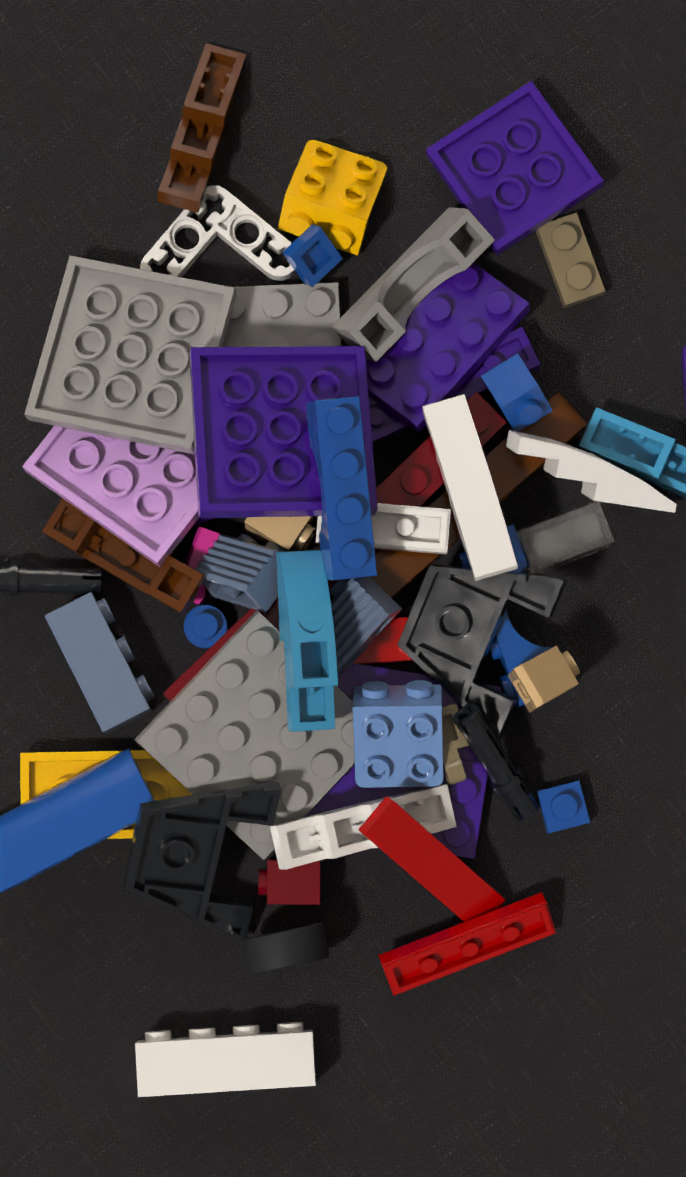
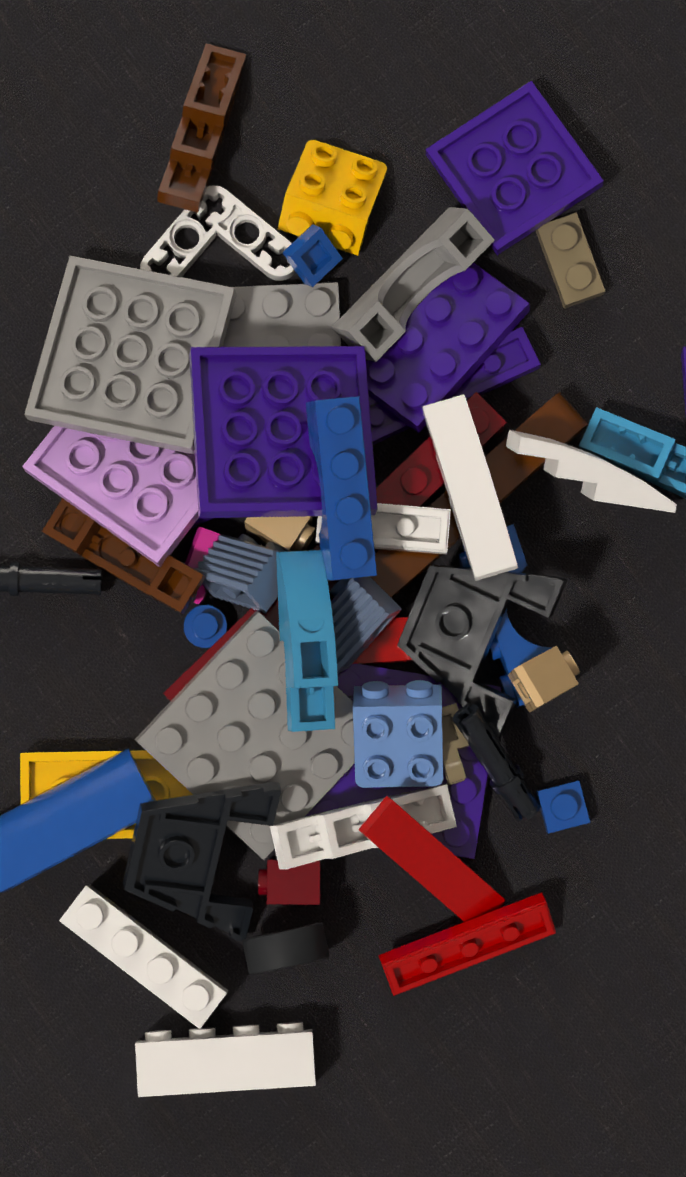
sand blue brick [44,592,155,734] -> none
blue brick [481,353,553,432] -> none
clear brick [517,501,615,575] -> none
none -> white brick [59,885,228,1029]

